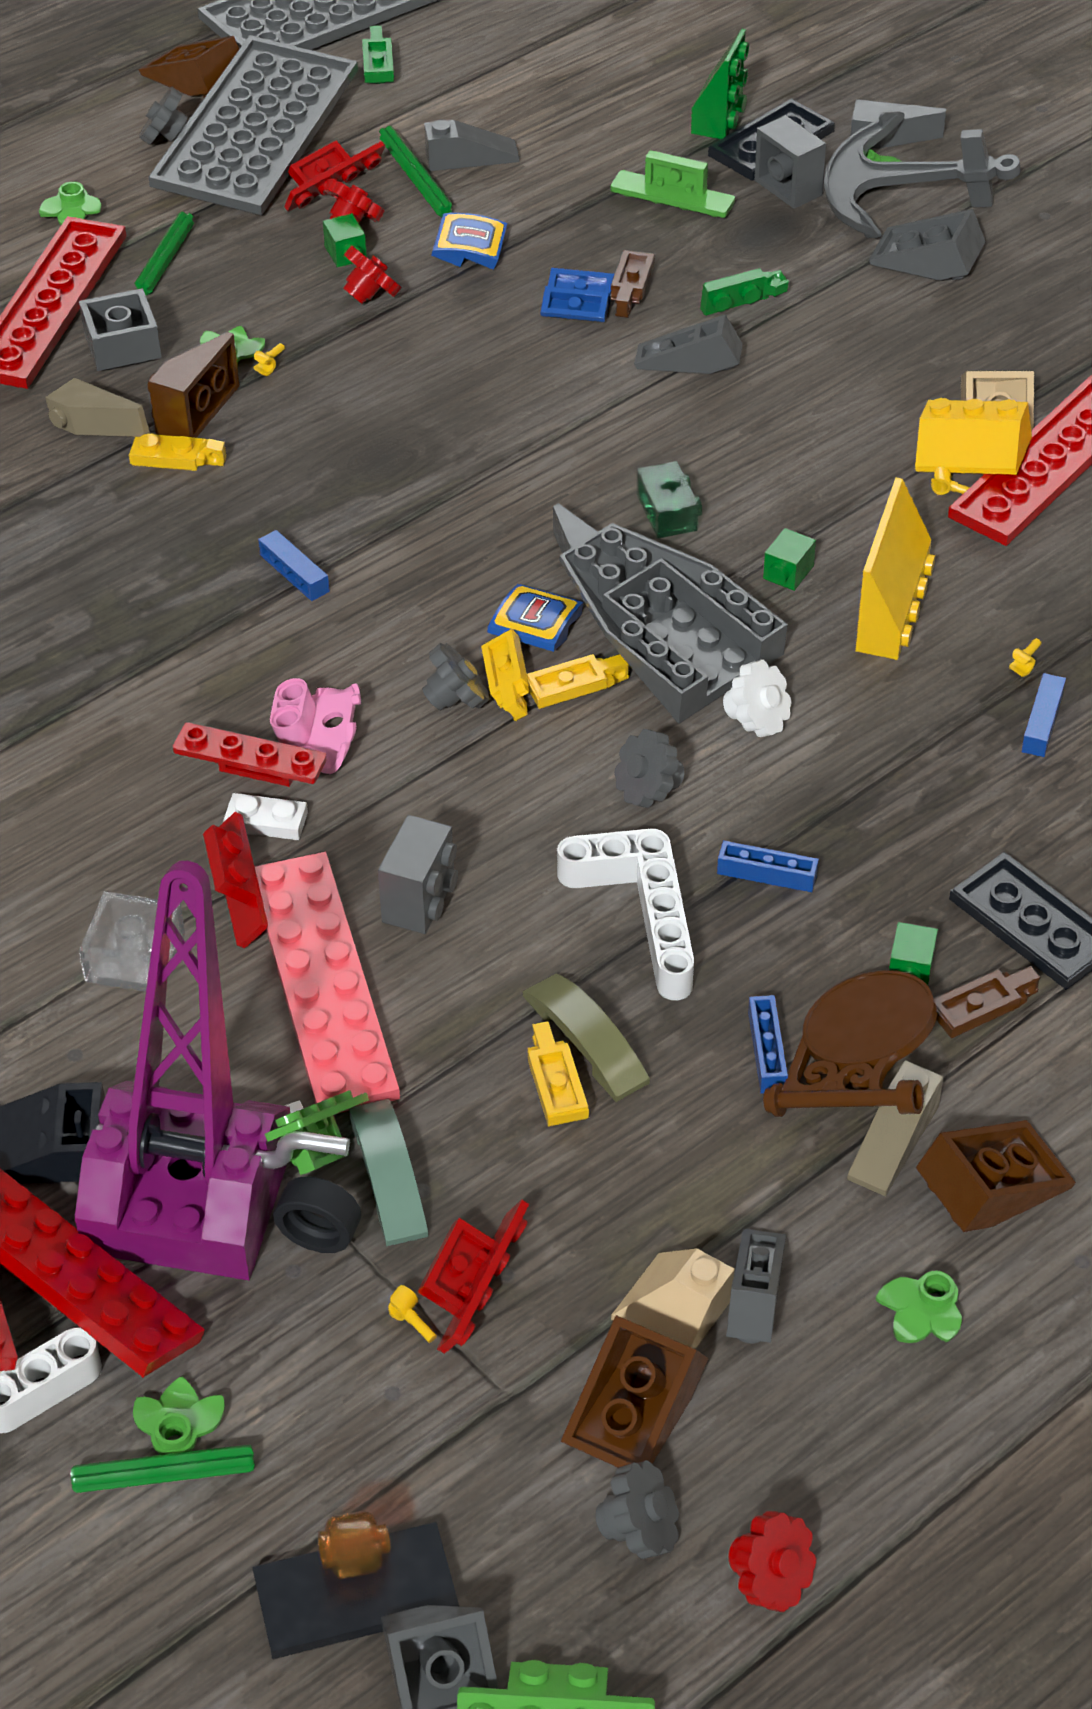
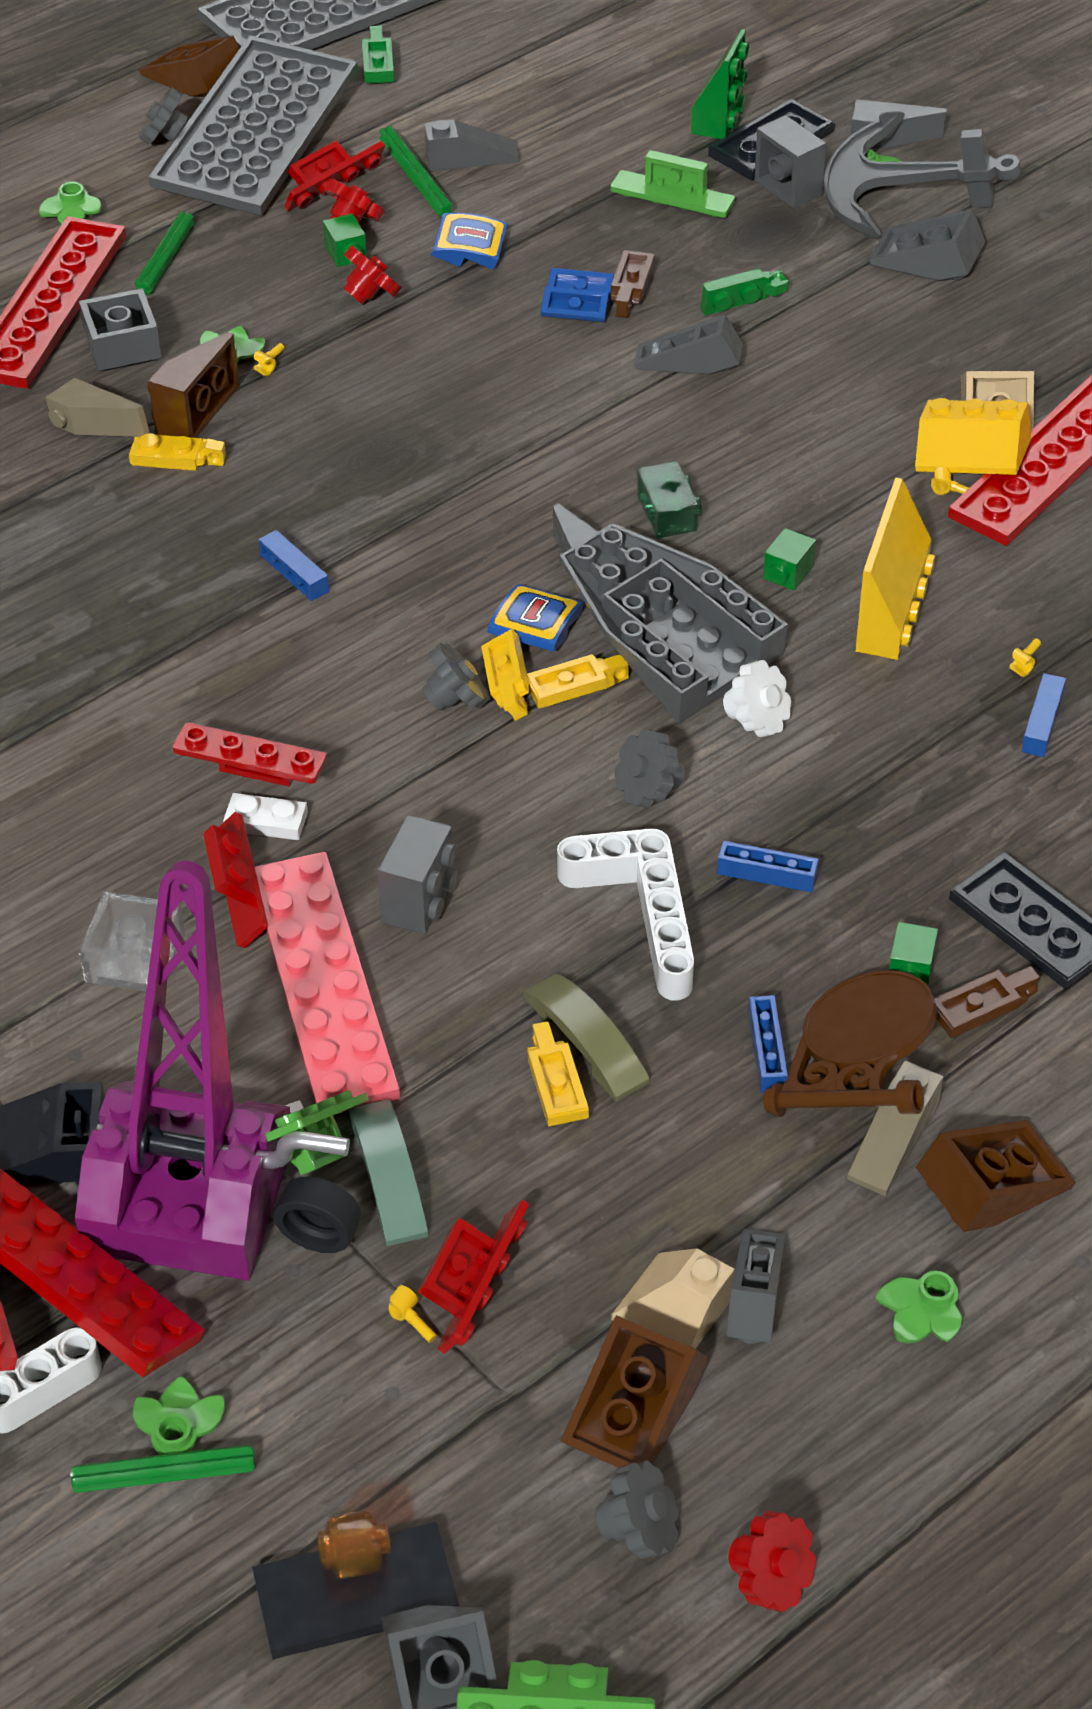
bright pink piece [270,678,361,774] -> none

